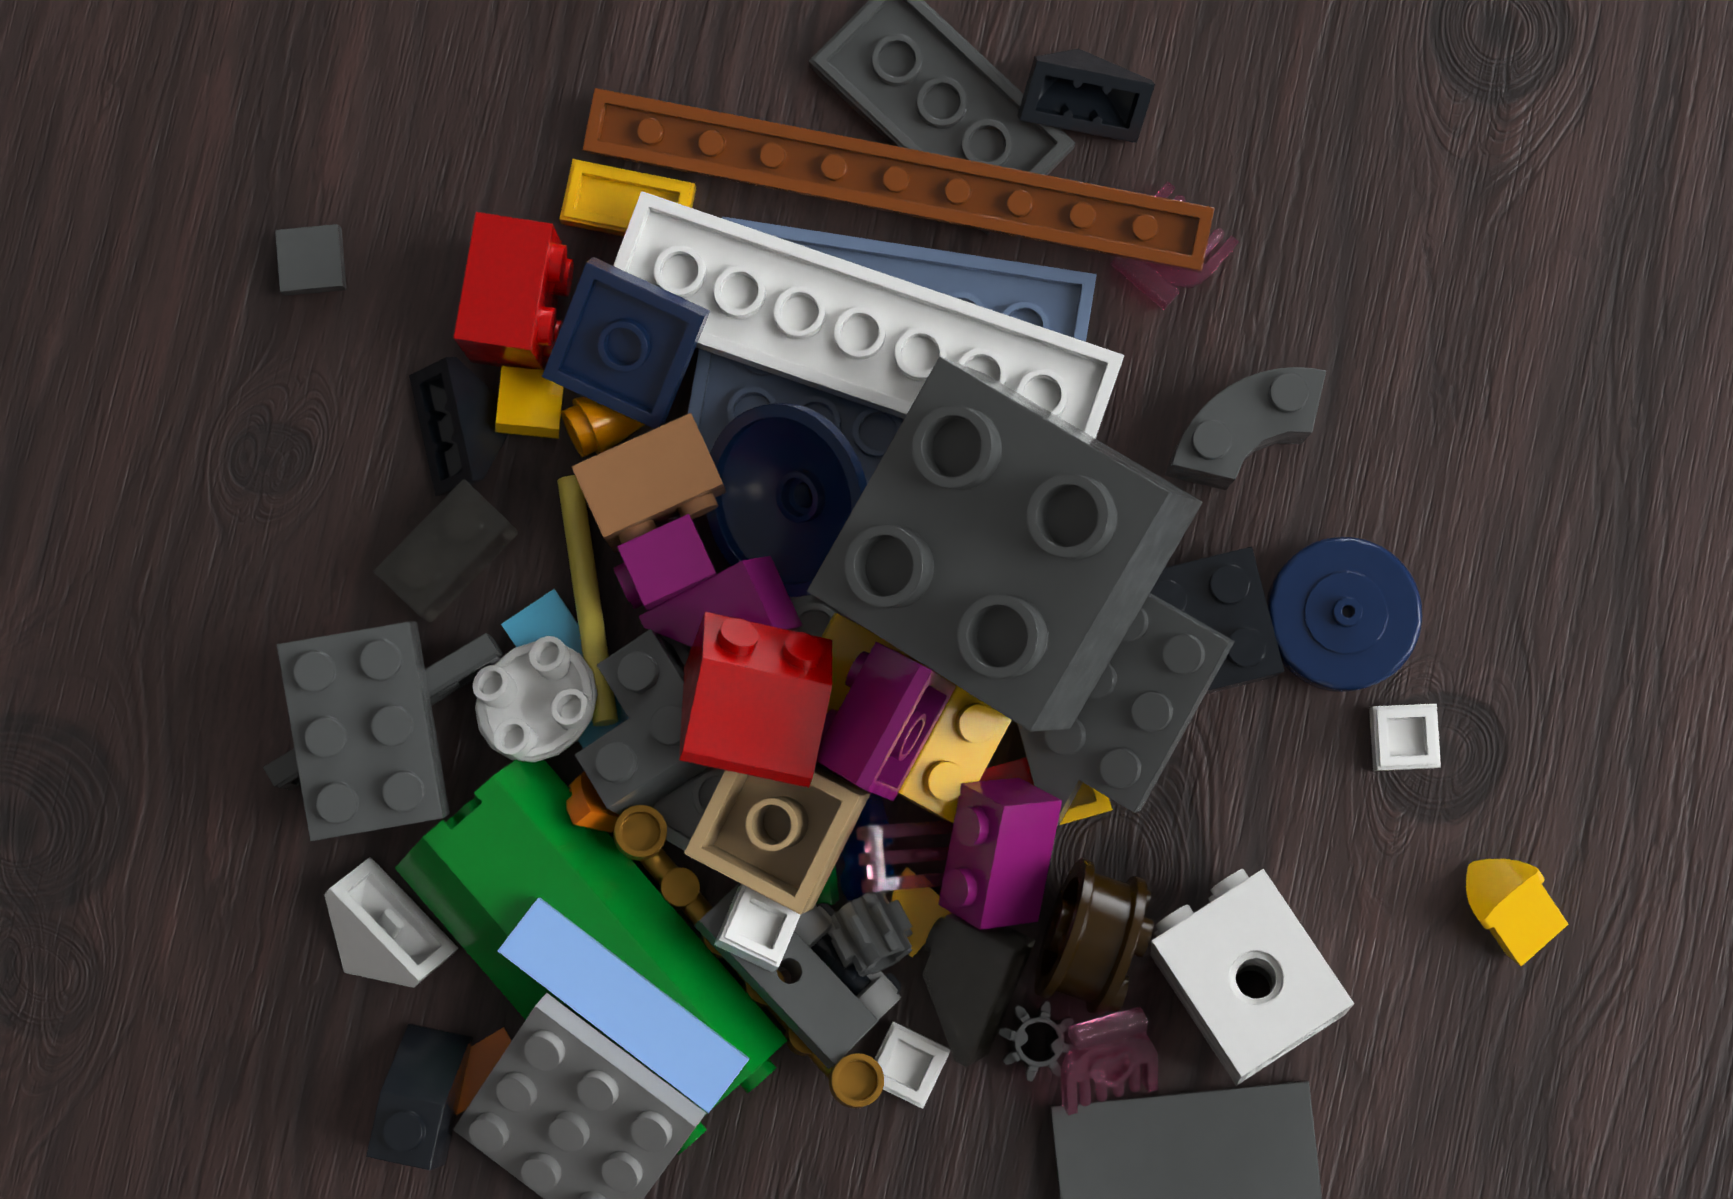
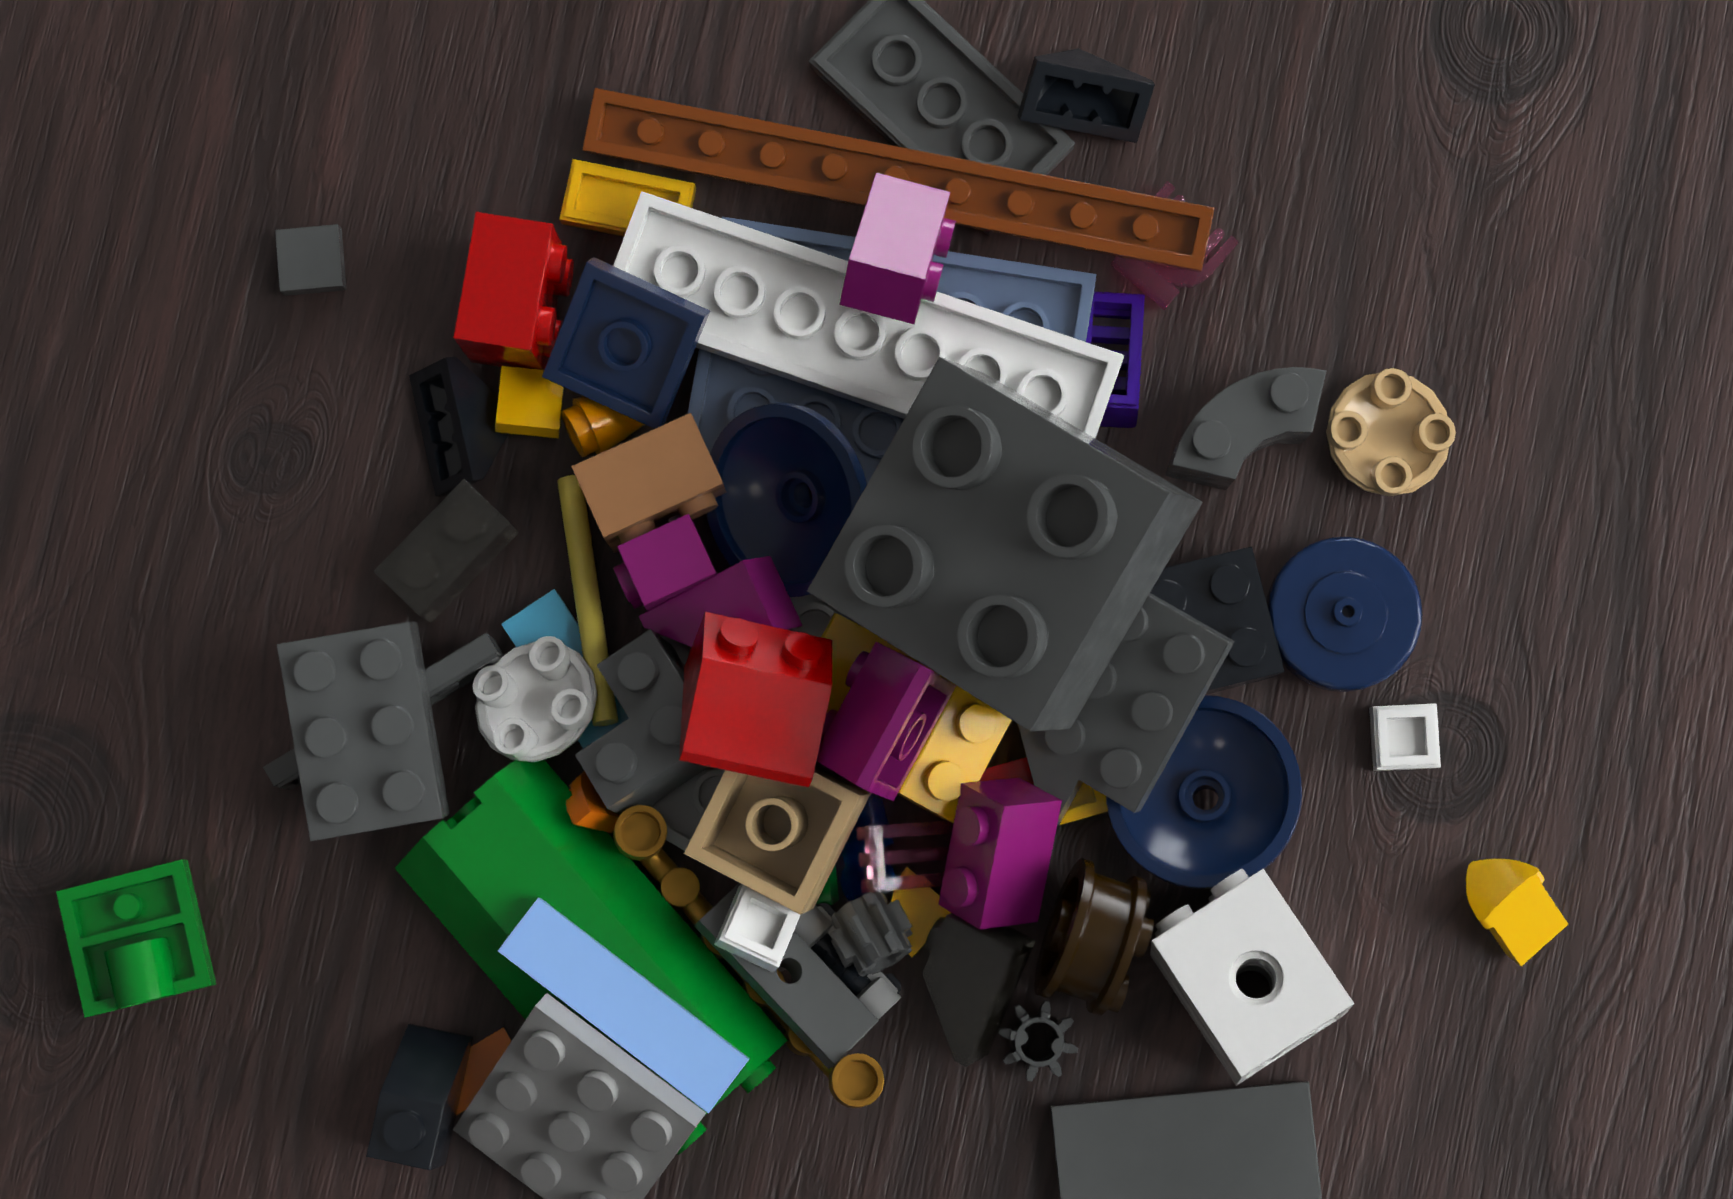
white slope [324,857,458,988] -> none
white tile [875,1021,951,1109] -> none
clear pink piece [1060,1007,1158,1116] -> none
none -> green plate [56,859,217,1018]
none -> brick [839,173,956,325]
none -> dark purple slope [1086,291,1145,428]
none -> dark blue dish [1106,695,1302,890]
none -> tan dish [1326,368,1456,496]

